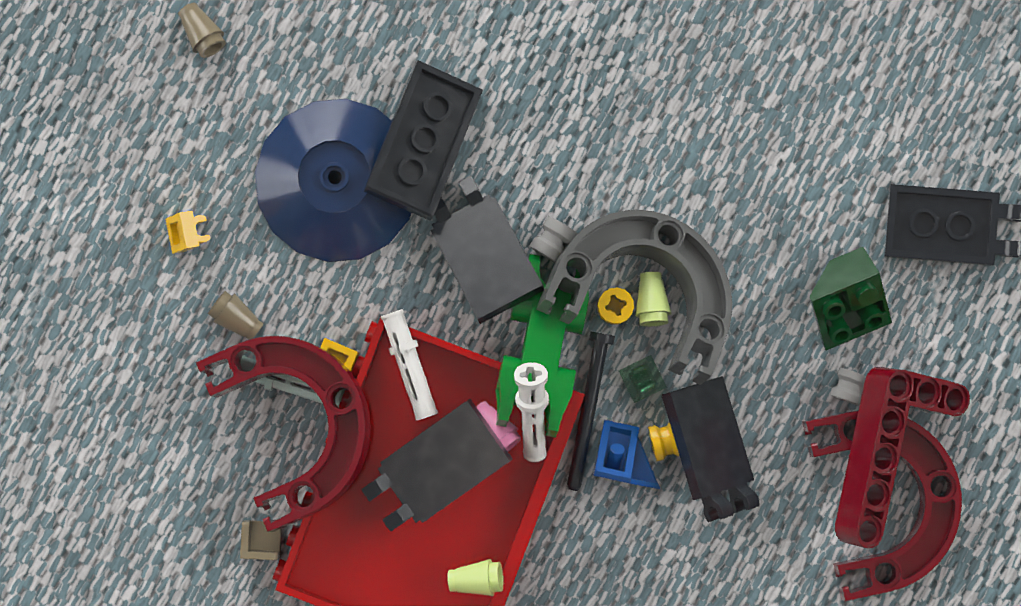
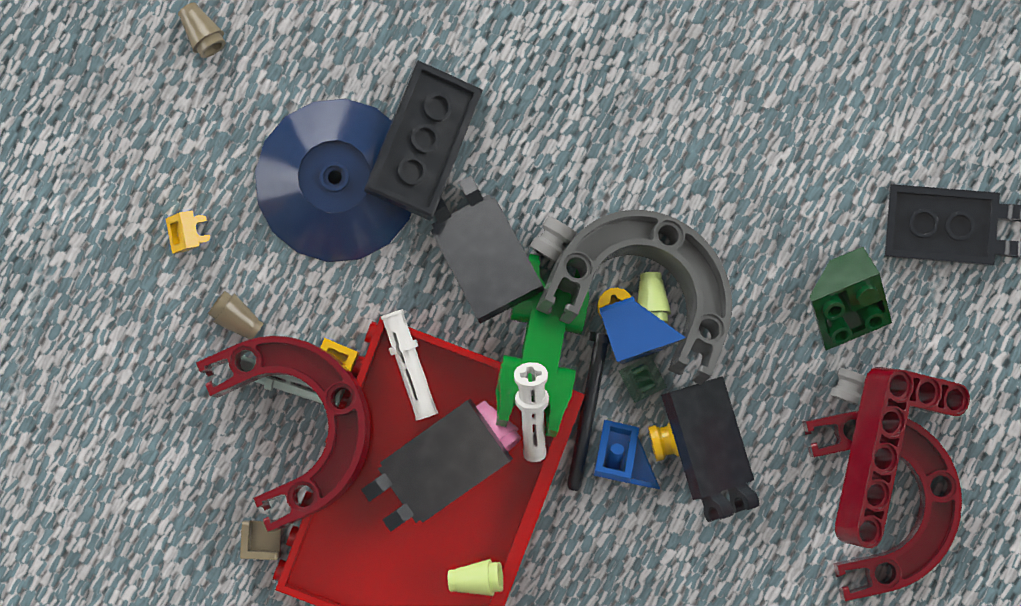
none -> blue slope [599,296,686,364]

